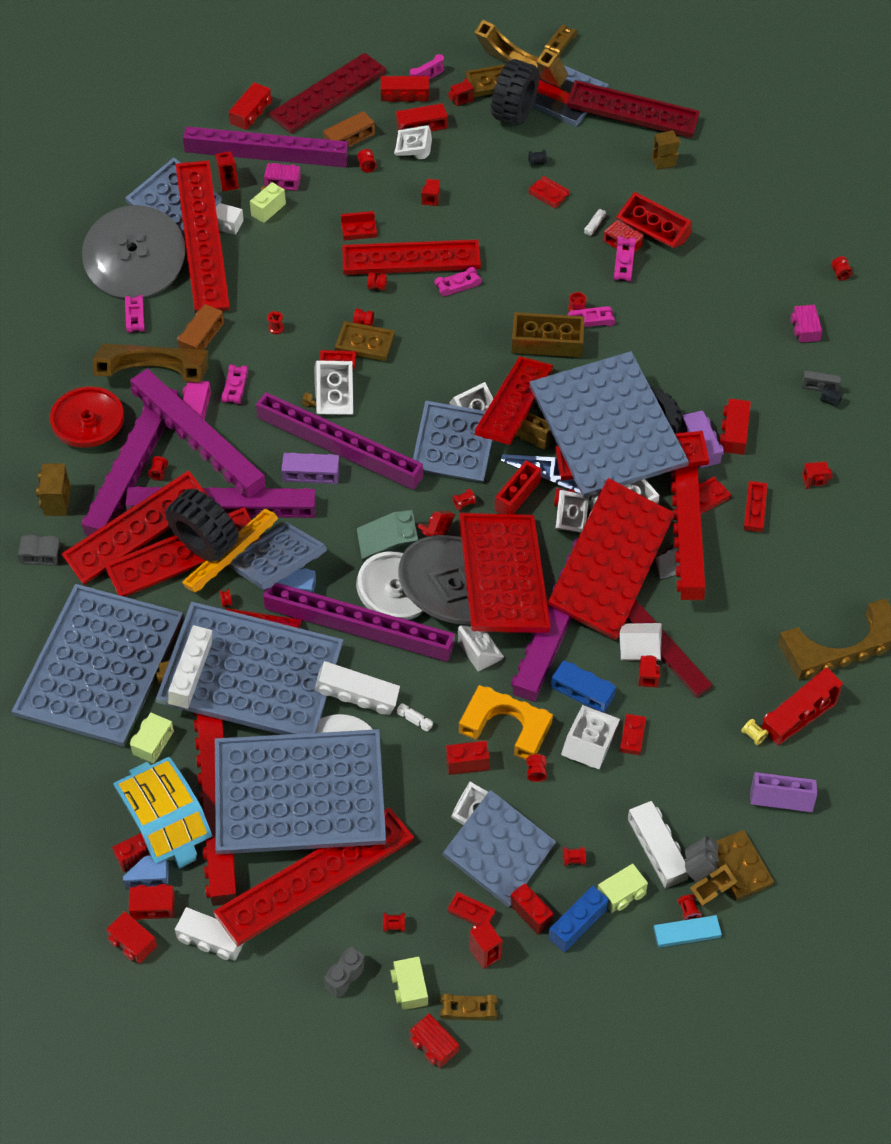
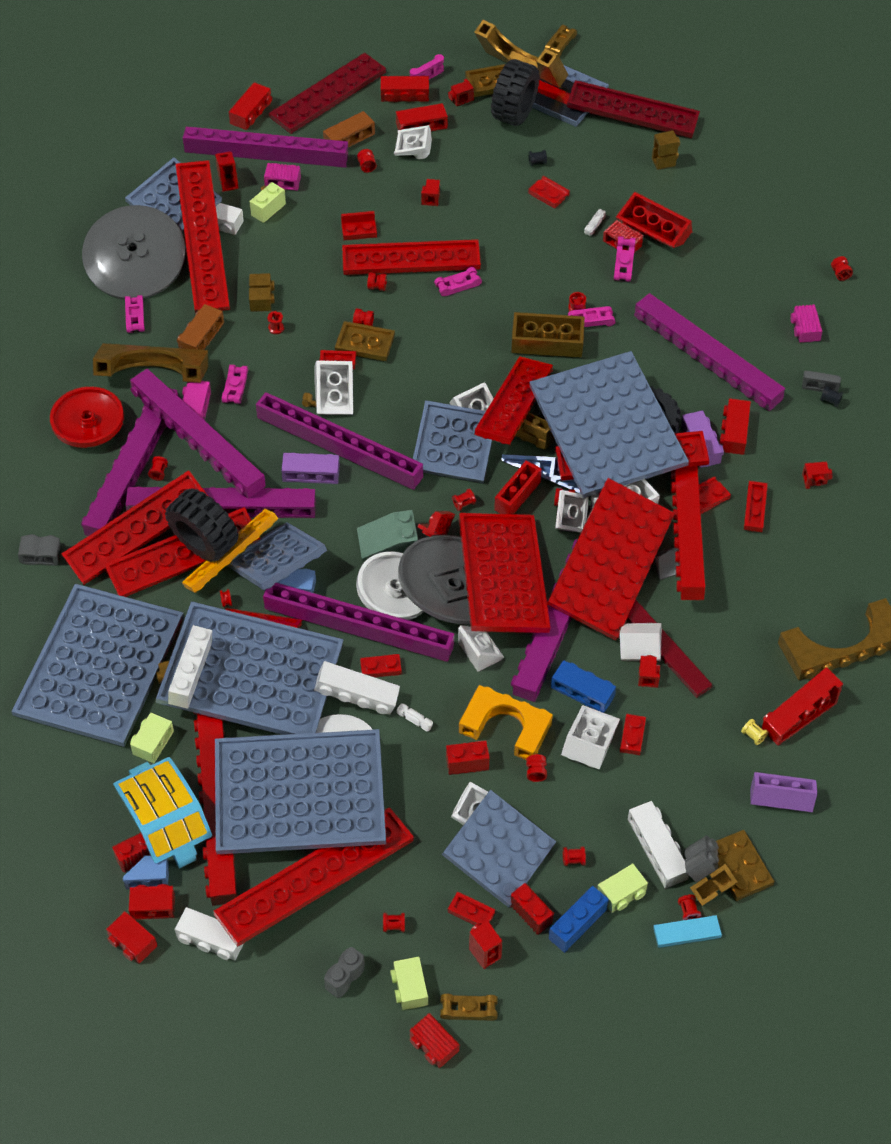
pearl gold brick [36,463,71,516] -> none
none -> pearl gold piece [249,273,275,312]
none -> red plate [360,654,402,678]
none -> magenta brick [634,293,785,411]

